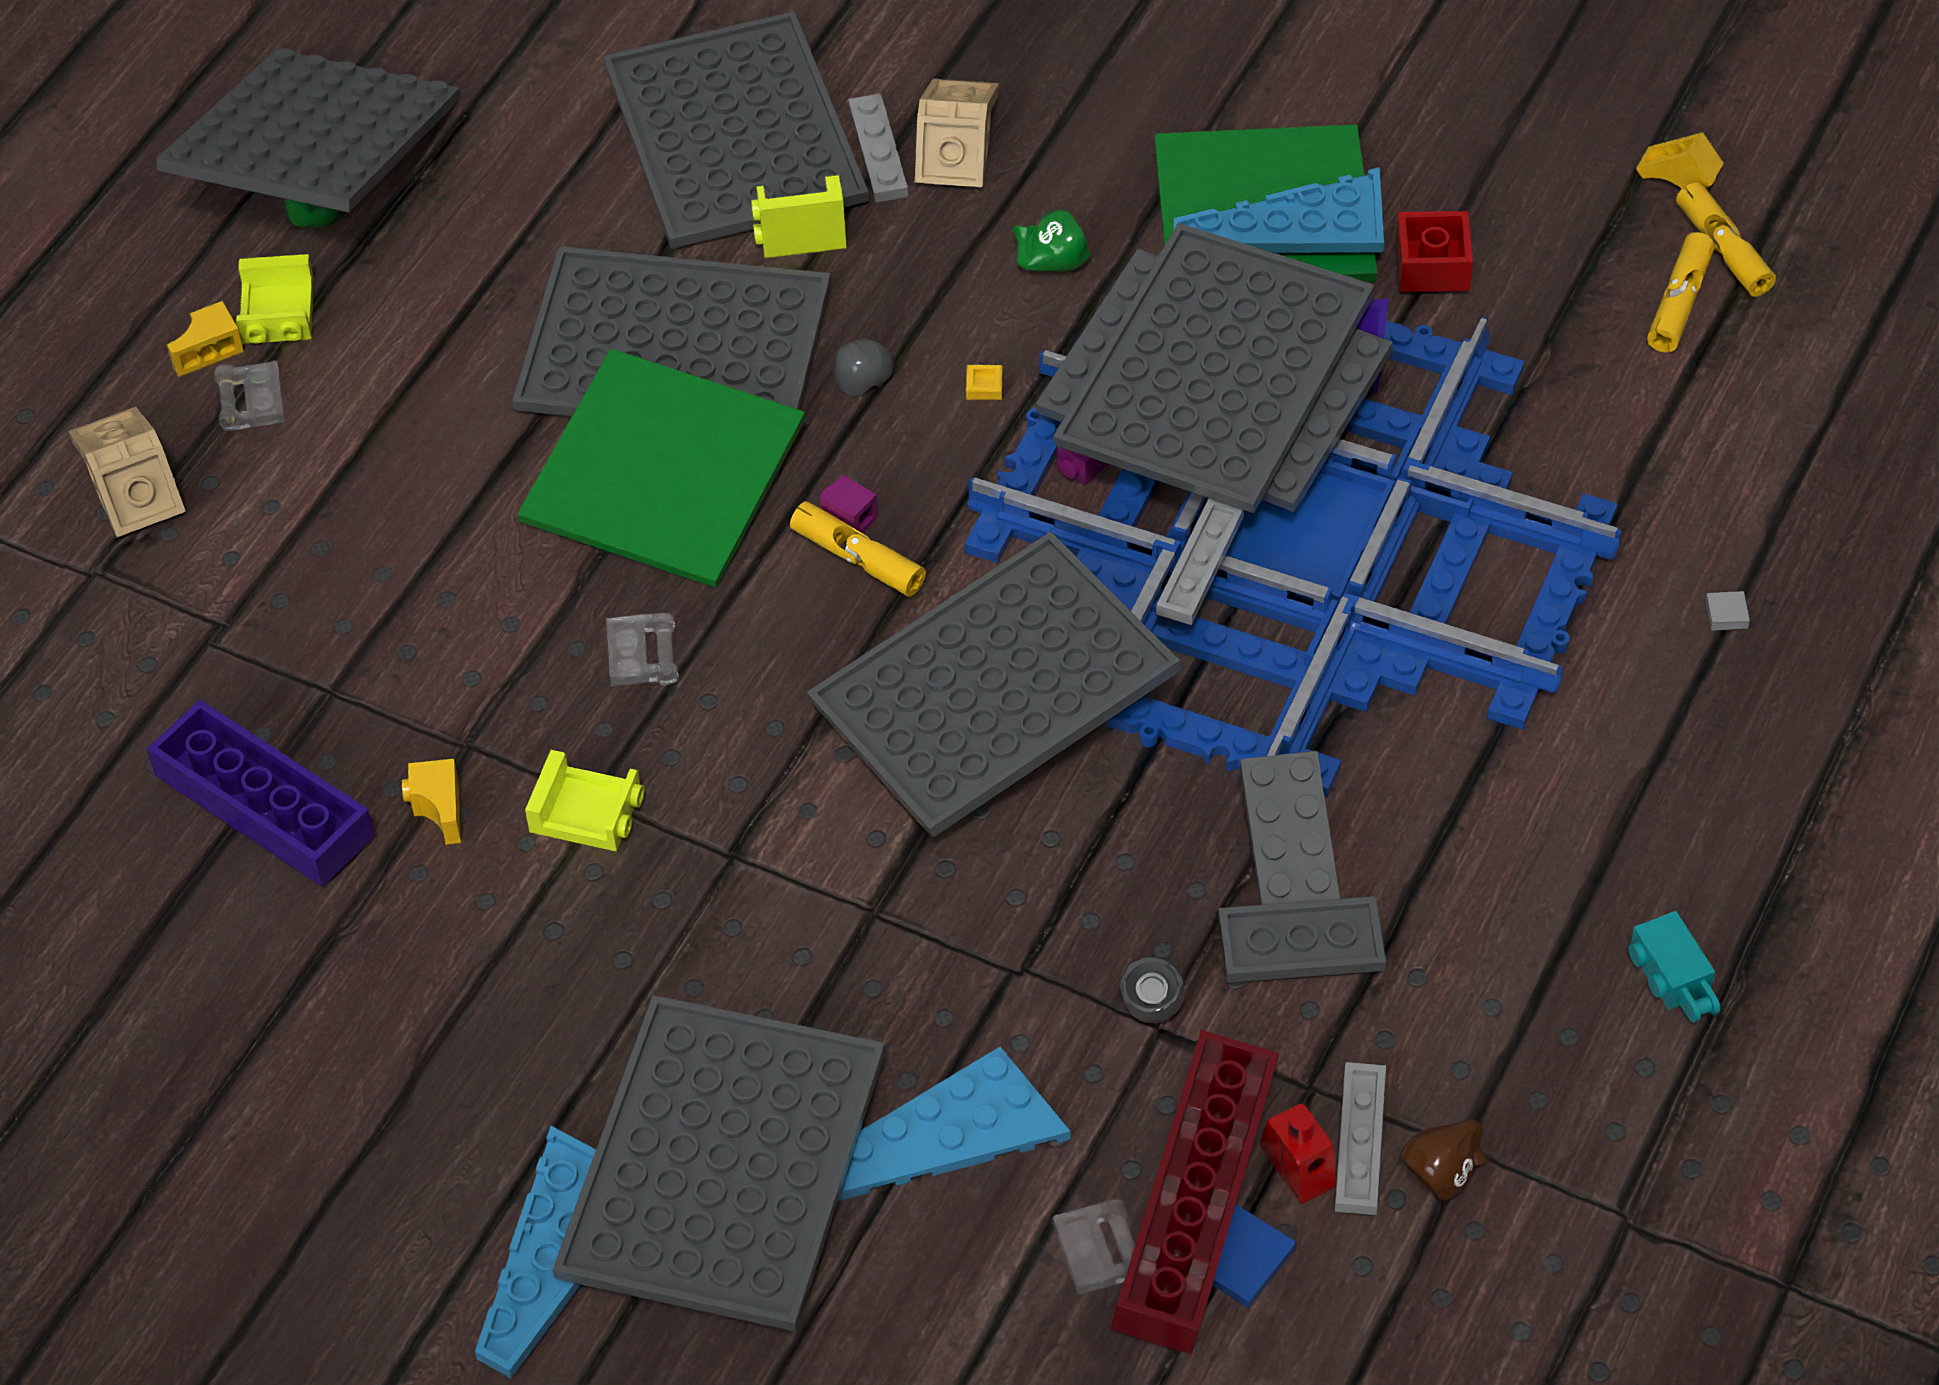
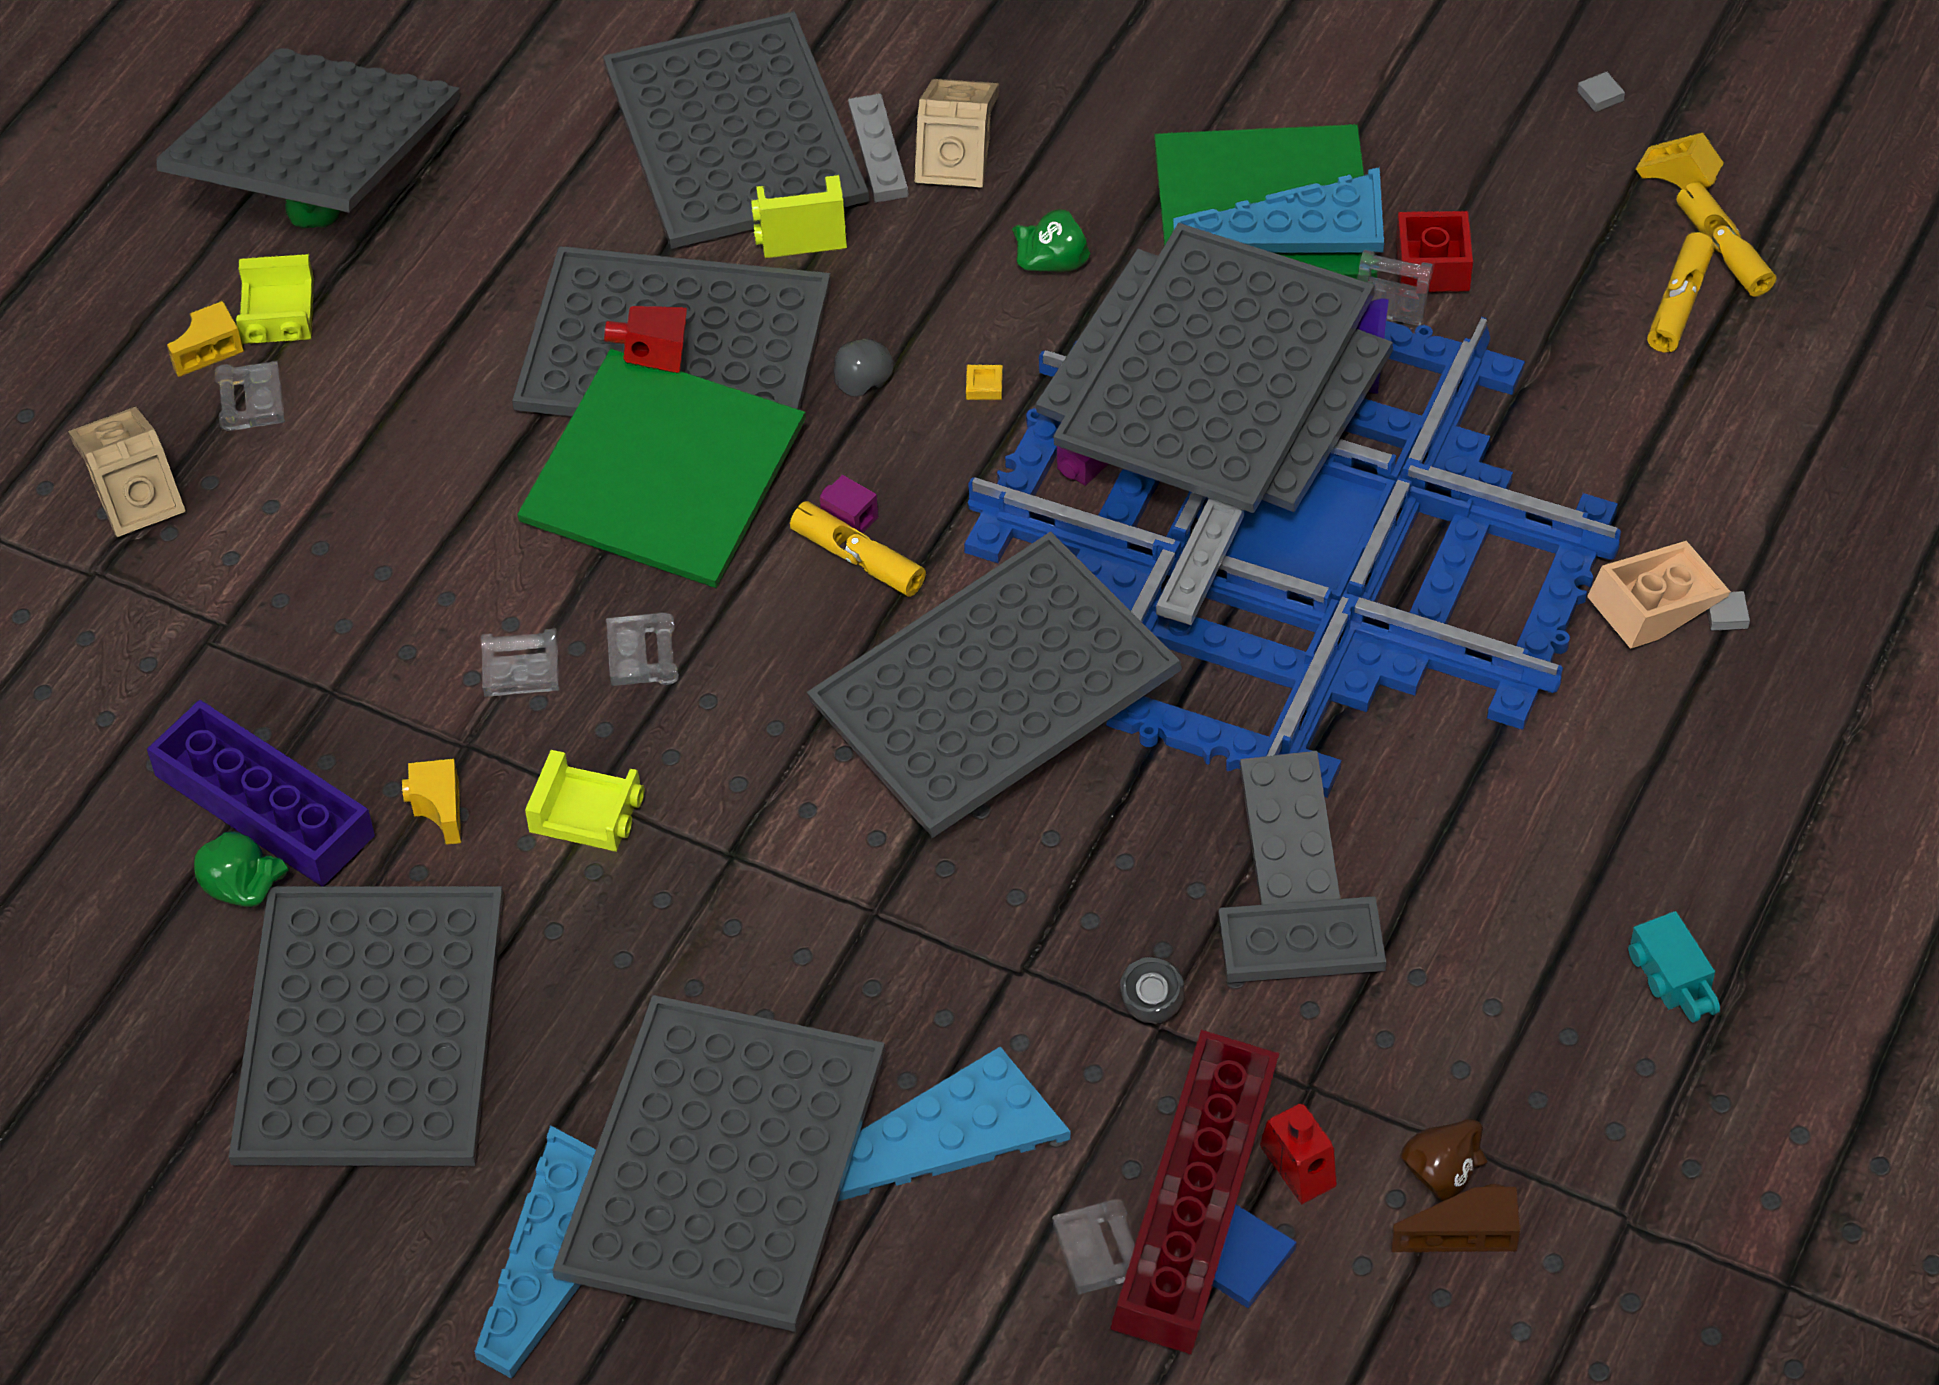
light grey plate [1335,1062,1386,1215] -> none
none -> green piece [194,831,289,907]
none -> dark grey plate [229,886,504,1166]
none -> clear plate [481,628,559,697]
none -> red torso [604,306,687,373]
none -> clear plate [1357,249,1433,326]
none -> reddish brown slope [1391,1184,1520,1252]
none -> light grey tile [1577,72,1625,112]
none -> light nougat slope [1587,541,1731,649]

